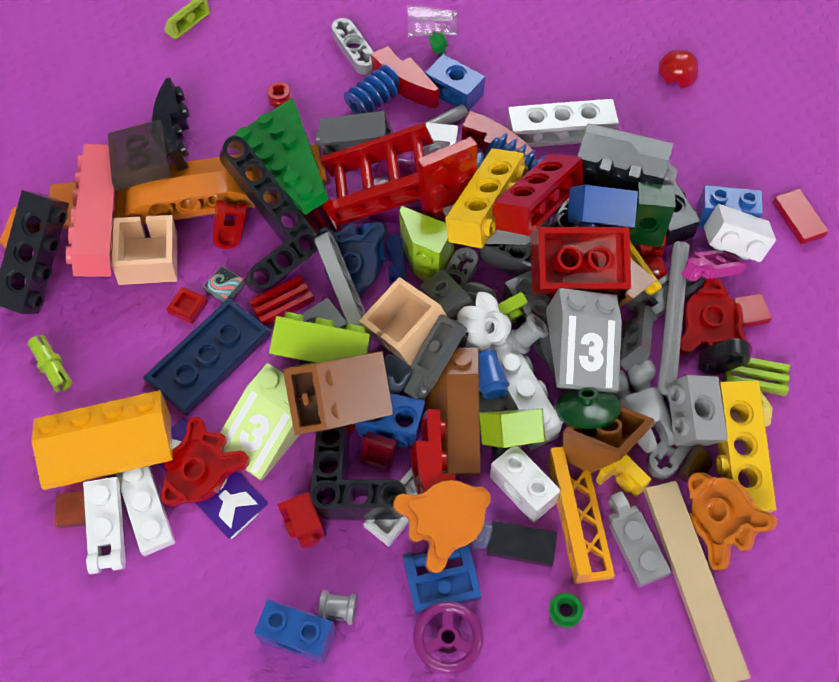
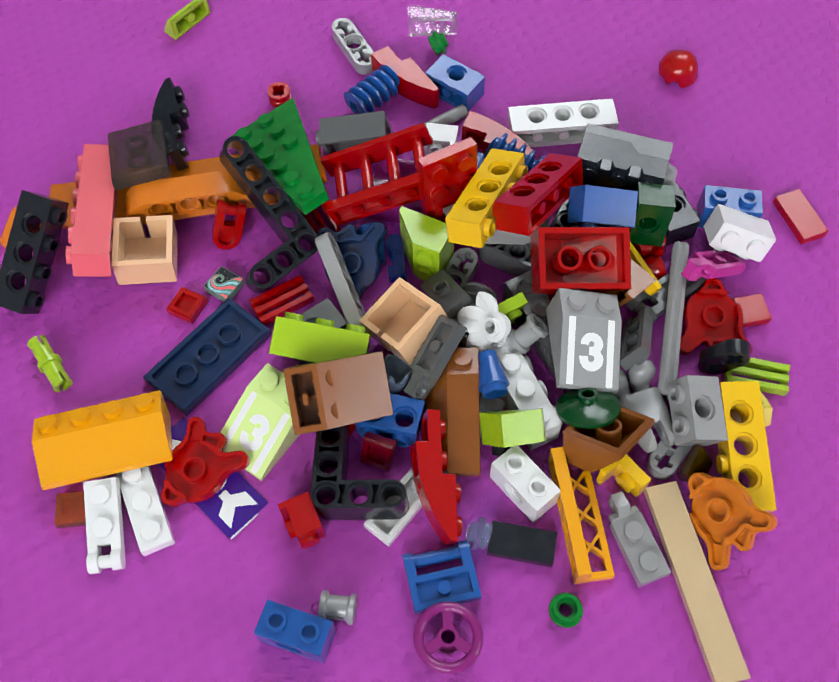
orange tile [393,480,491,574] -> none

